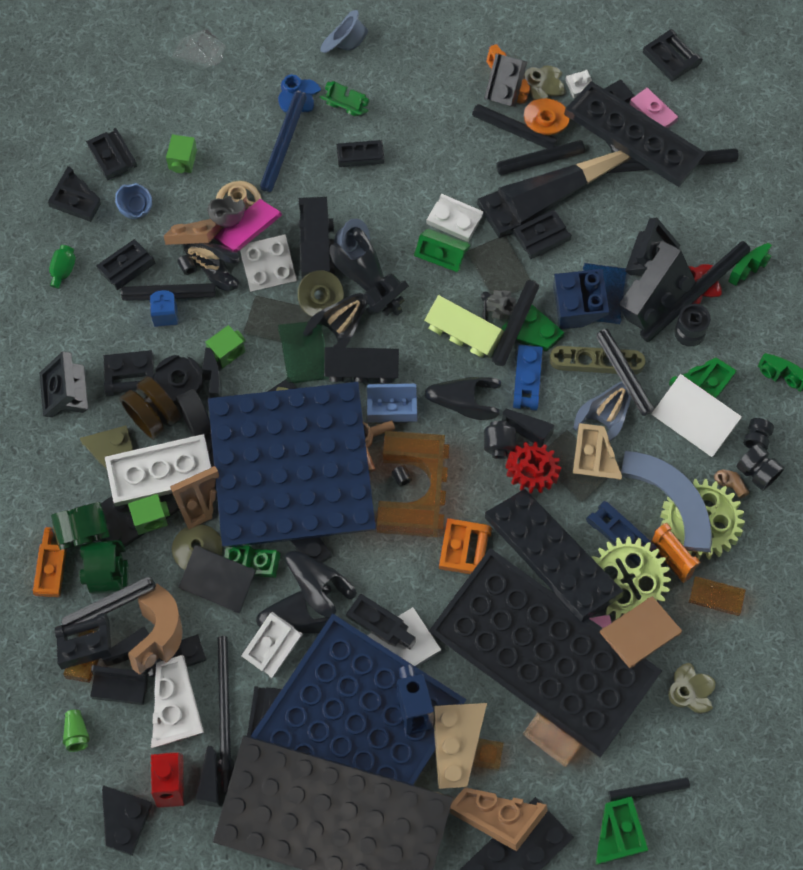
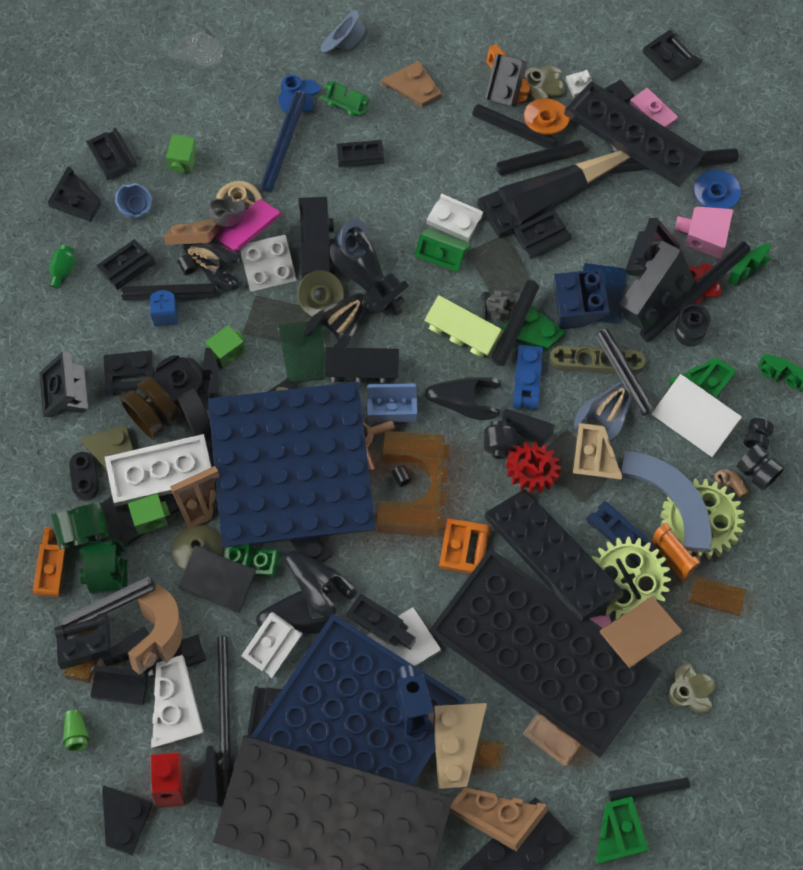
none -> black plate [69,452,99,501]
none -> medium nougat wing [381,61,442,107]
none -> bright pink torso [674,207,733,259]
none -> blue dish [694,170,741,209]

